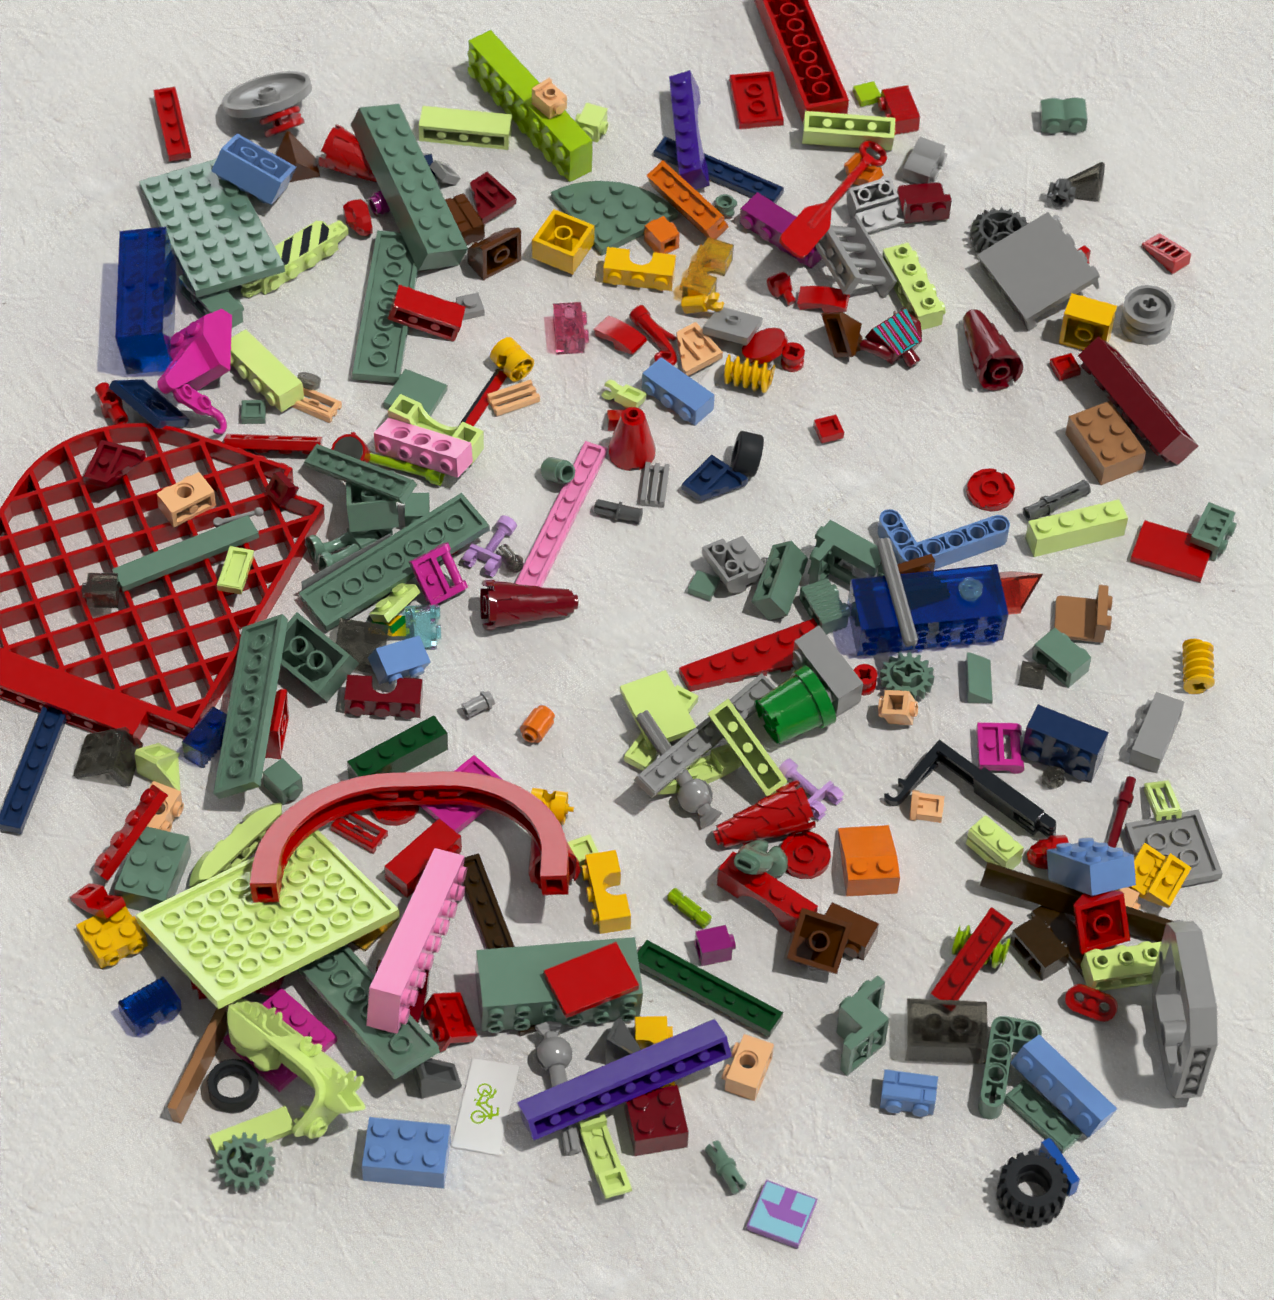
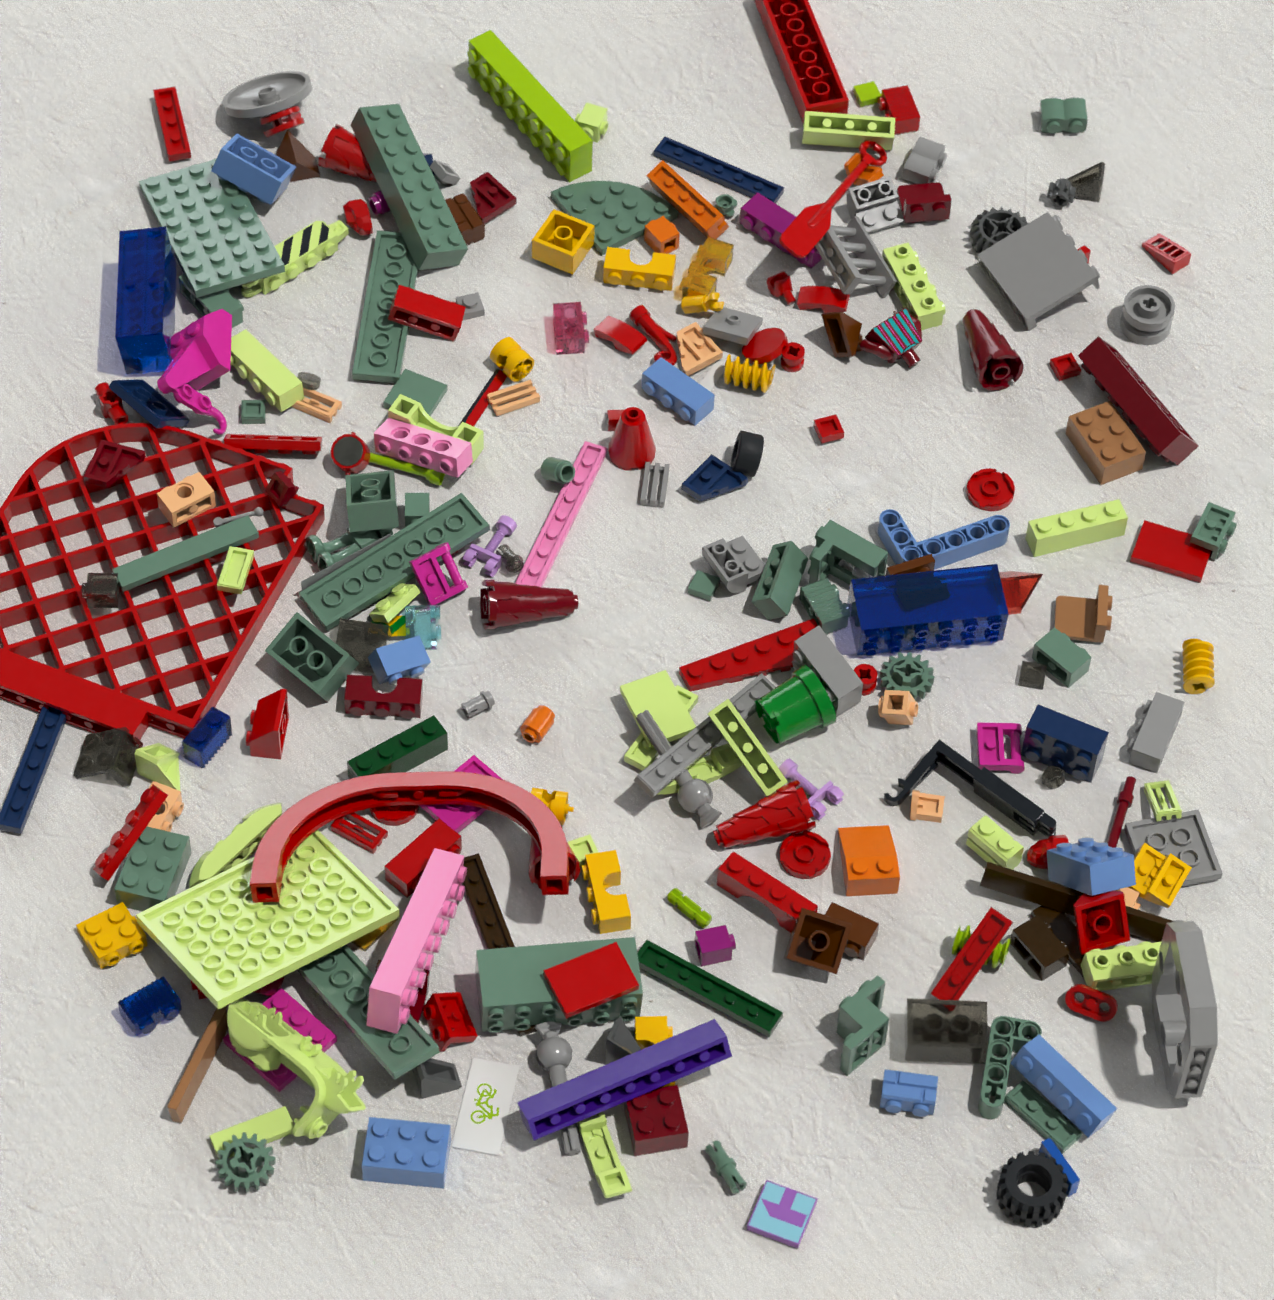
red slope [70,883,126,919] -> none
black tyre [207,1059,260,1113] -> none
sand green plate [213,614,288,799] -> none
sand green brick [263,758,303,805] -> none
sand green tile [304,444,417,504] -> none
yellowish green brick [419,106,512,150] -> none
reddish brown slope [467,227,521,281] -> none
light nougat brick [532,78,567,119] -> none
dark grey axle [594,499,643,524] -> none
yellowish green plate [601,380,647,408] -> none
dark purple arch [669,70,710,190] -> none
light nougat brick [722,1034,774,1101] -> none
red tile [729,71,784,129] -> none
sand green piece [734,840,788,877] -> none
light grey axle [877,537,918,647] -> none
clear light blue plate [958,577,983,601] -> none
sand green slope [965,652,993,703] -> none
dark grey pin [1023,480,1091,521] -> none
yellow brick [1059,293,1117,350] -> none

